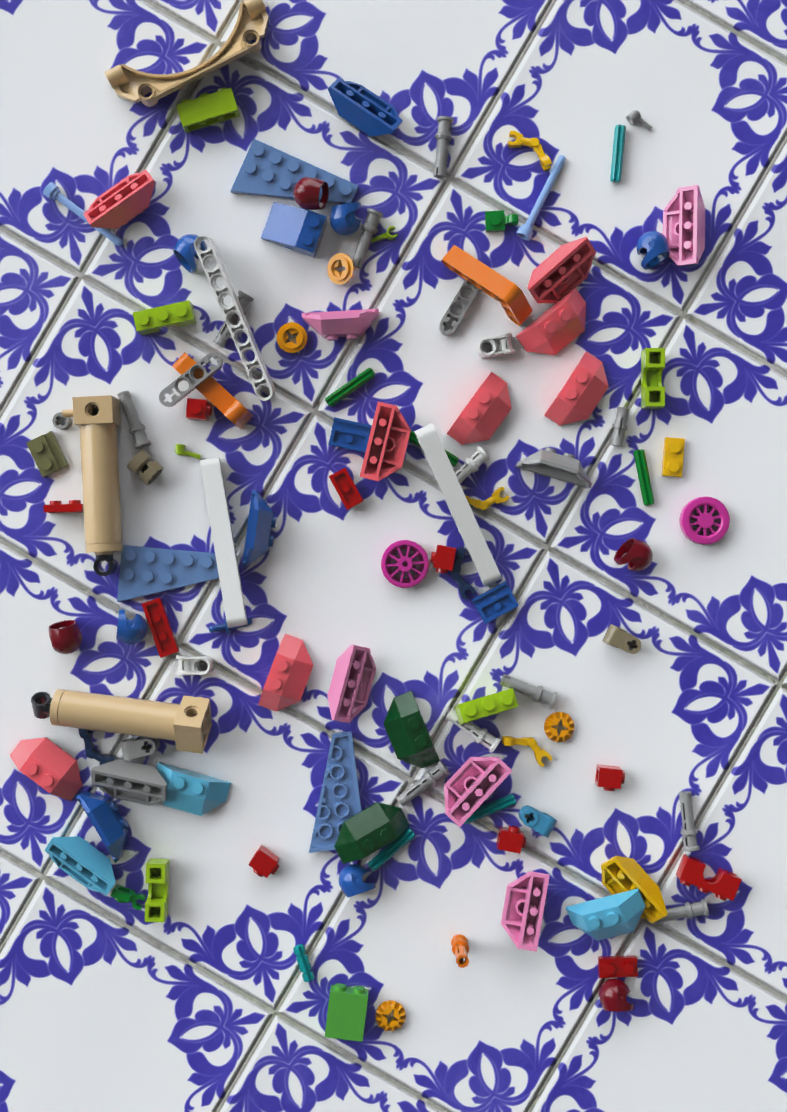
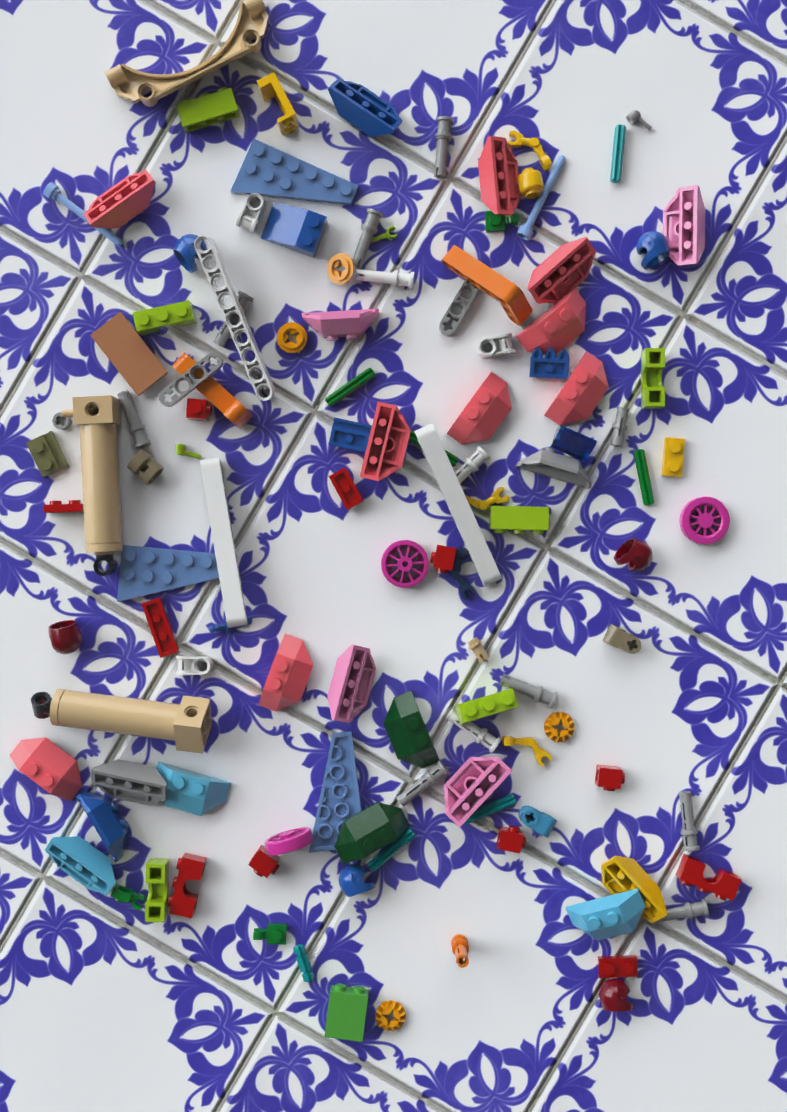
dark blue piece [78,729,118,765] -> none
blue helmet [116,609,148,645] -> none
light grey piece [120,737,160,761] -> none
blue wedge [242,490,277,567] -> none
dark red helmet [293,177,329,210] -> none
blue helmet [329,202,362,236] -> none
blue plate [472,581,519,624] -> none
bright pink wedge [501,871,550,952] -> none
none -> nougat tile [90,312,169,396]
none -> red arch [168,853,207,919]
none -> white piece [236,193,266,234]
none -> green plate [253,923,287,945]
none -> yellow panel [257,72,299,135]
none -> dark pink wheel [264,827,314,855]
none -> white pin [356,268,415,289]
none -> tan pin [467,637,490,663]
none -> coral wedge [478,136,521,216]
none -> lime brick [489,506,549,534]
none -> yellow head [517,167,544,199]
none -> blue plate [529,347,569,379]
none -> clear blue slope [550,425,597,462]

